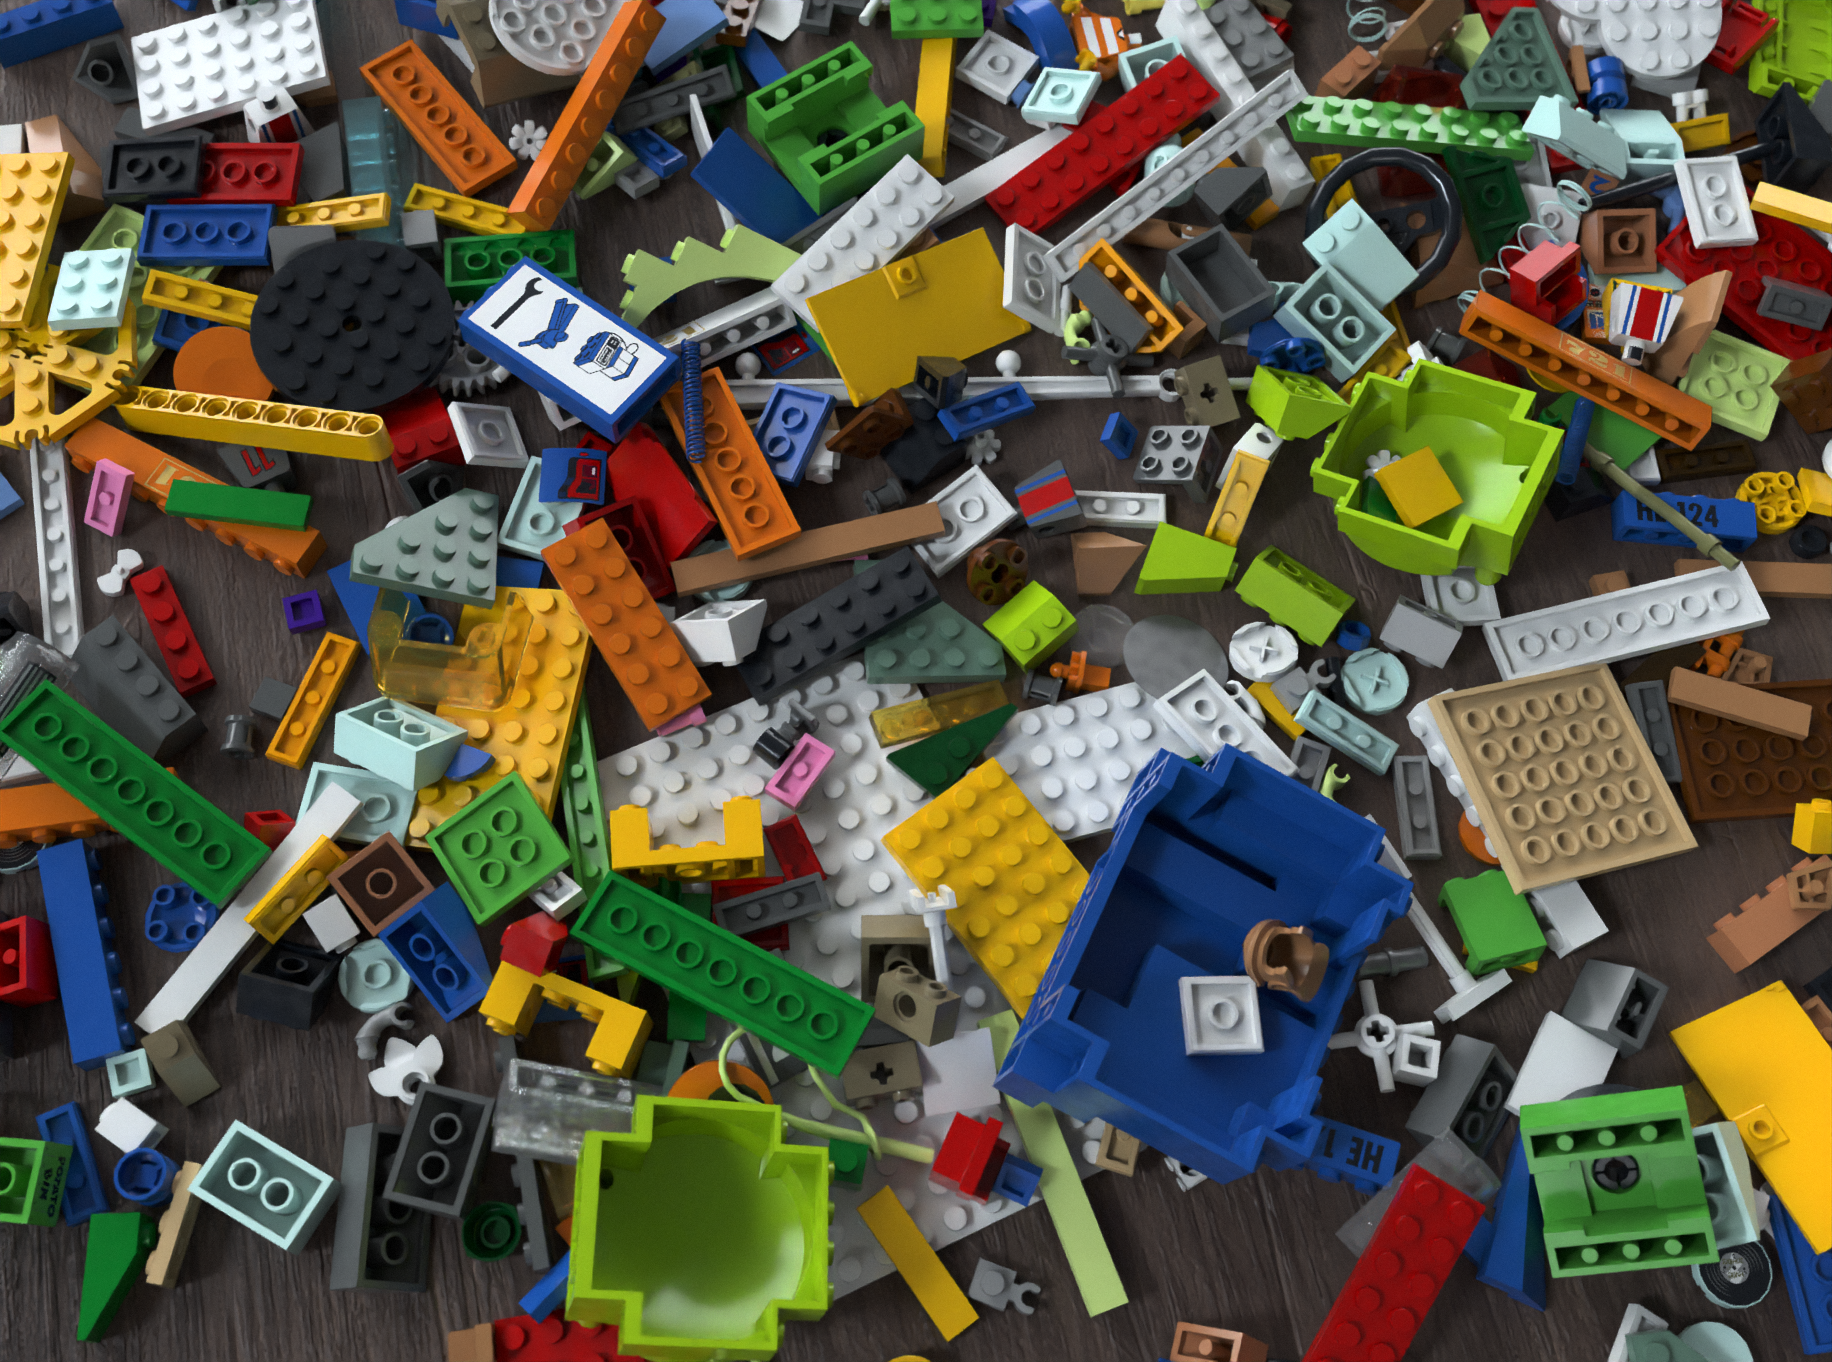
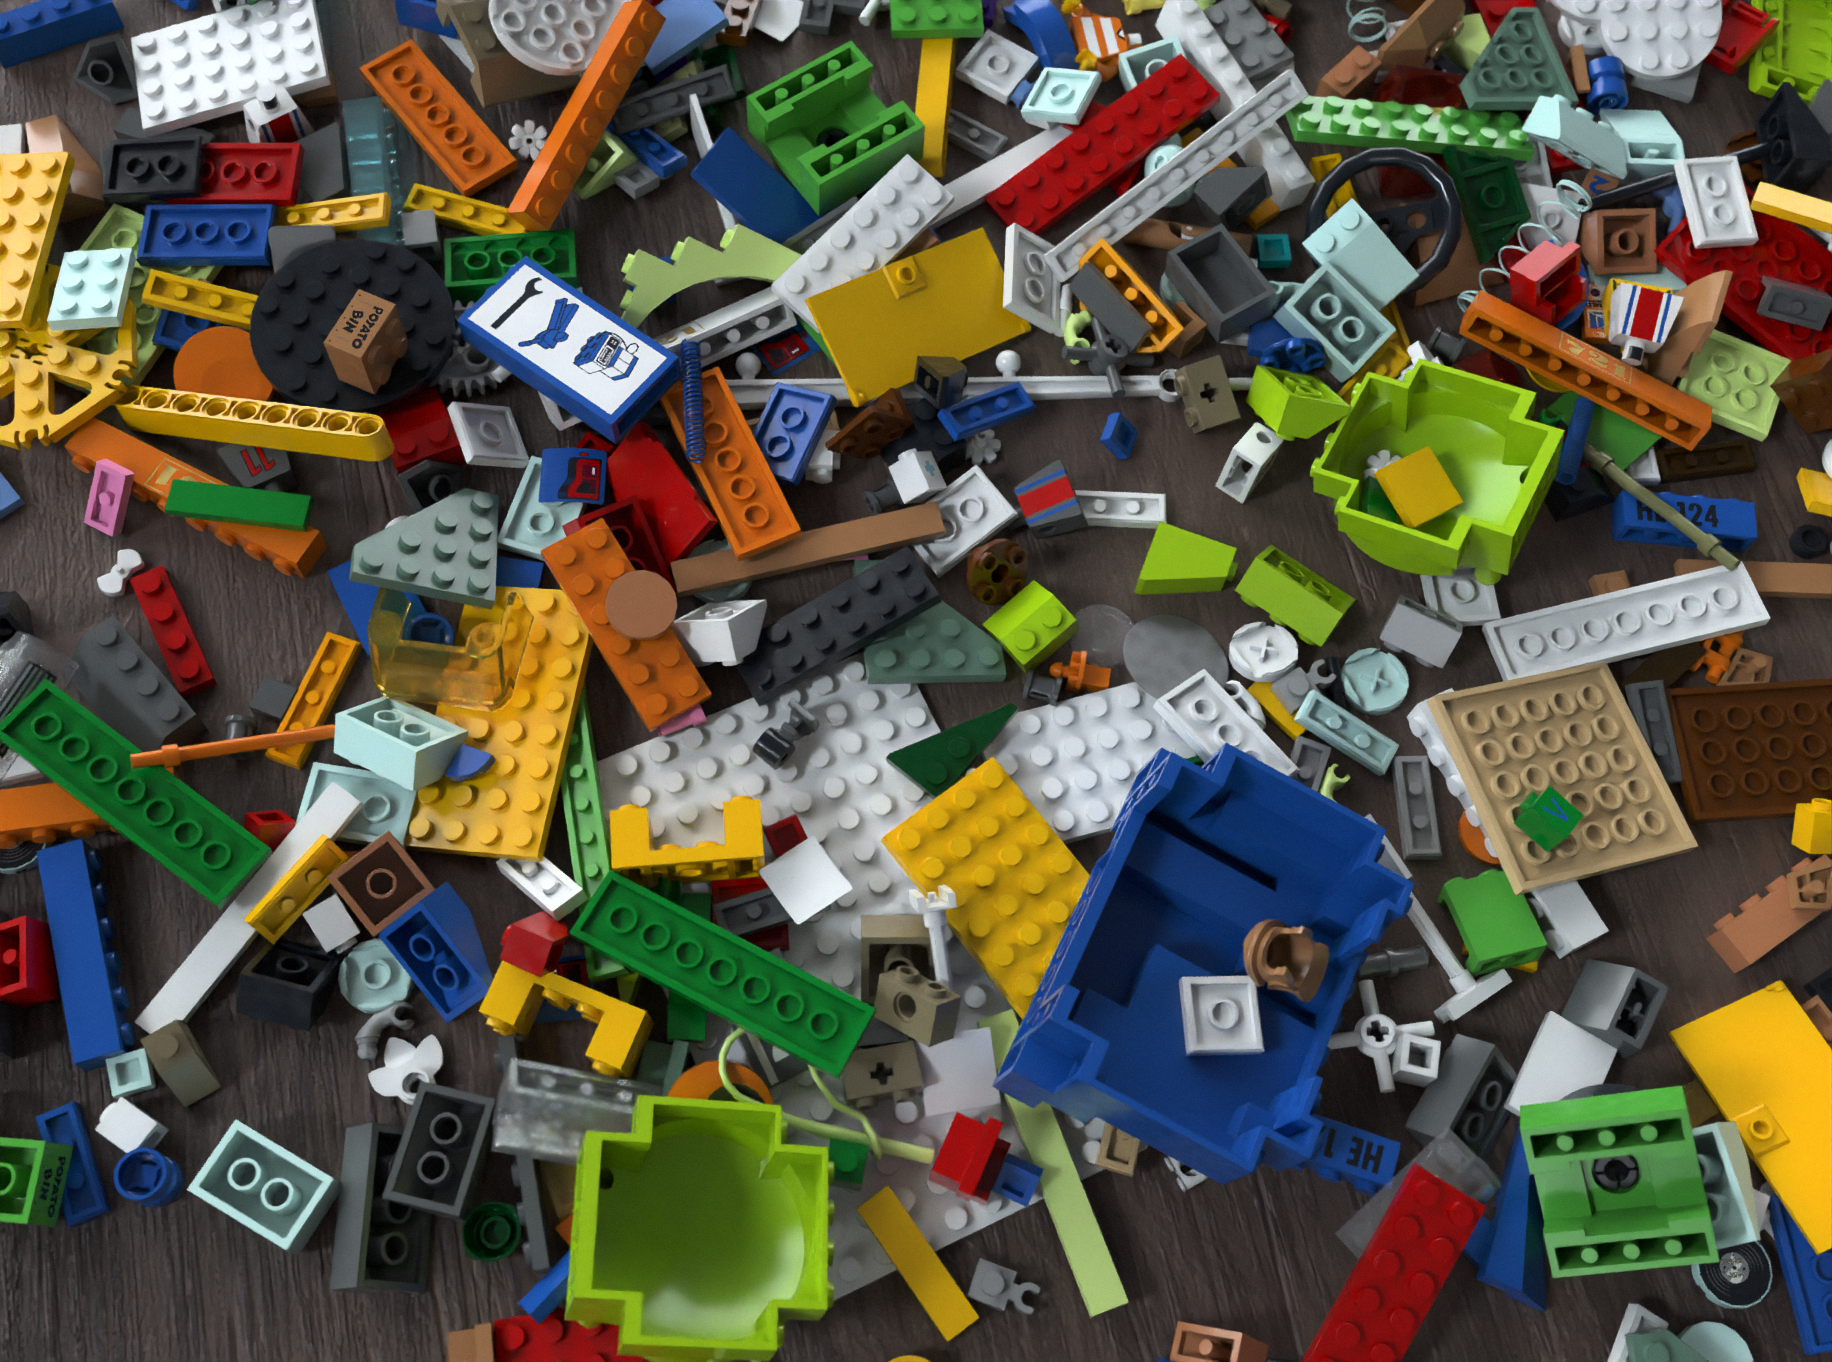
white tile [30,414,84,667] -> none
green slope [77,1212,156,1343] -> none
blue dish [145,882,219,953] -> none
tan plate [145,1161,203,1289] -> none
dark purple plate [282,589,327,635] -> none
bright green plate [425,770,575,928] -> none
blue tile [733,27,788,90] -> none
bright pink plate [765,733,835,812] -> none
clear yellow plate [868,679,1009,749] -> none
medium nougat slope [1071,532,1147,597] -> none
dark grey bracket [1133,425,1224,503] -> none
yellow tile [1203,449,1270,547] -> none
blue tile [1336,620,1371,651] -> none
medium nougat tile [1667,666,1812,741] -> none
yellow tile [1670,113,1731,152] -> none
white piece [1672,88,1709,122] -> none
yellow tile [1735,471,1807,535] -> none
none -> orange bar [130,724,335,769]
none -> medium nougat brick [323,289,408,394]
none -> nougat tile [605,570,678,641]
none -> white sticker [759,836,853,925]
none -> white brick [888,448,947,504]
none -> teal plate [1254,234,1292,268]
none -> green brick [1514,785,1584,852]

